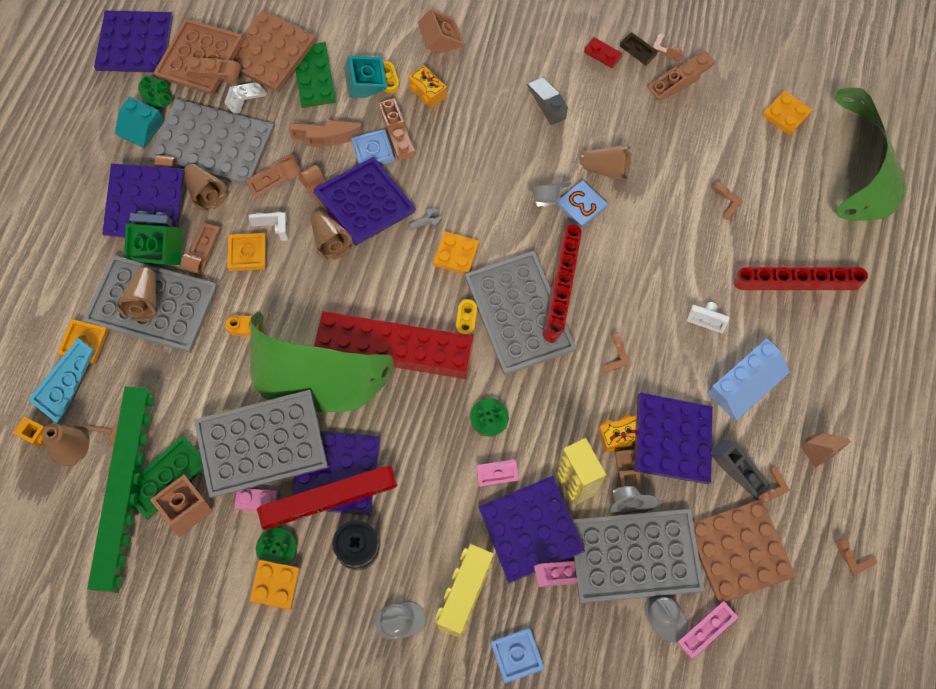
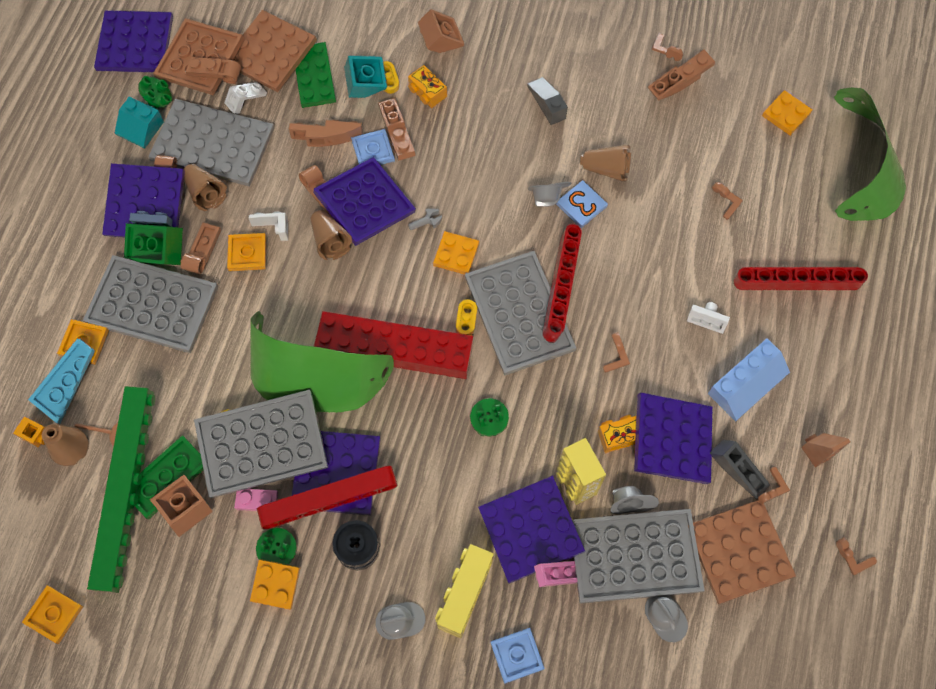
medium nougat cone [117,267,157,321] -> none
light orange plate [225,315,264,337] -> none
nougat plate [245,155,302,197] -> none
bright pink plate [476,459,519,487] -> none
red plate [584,37,623,69] -> none
medium nougat slope [615,449,642,490] -> none
dark brown plate [620,32,658,66] -> none
bright pink plate [677,601,738,660] -> none
none -> light orange plate [22,585,84,644]

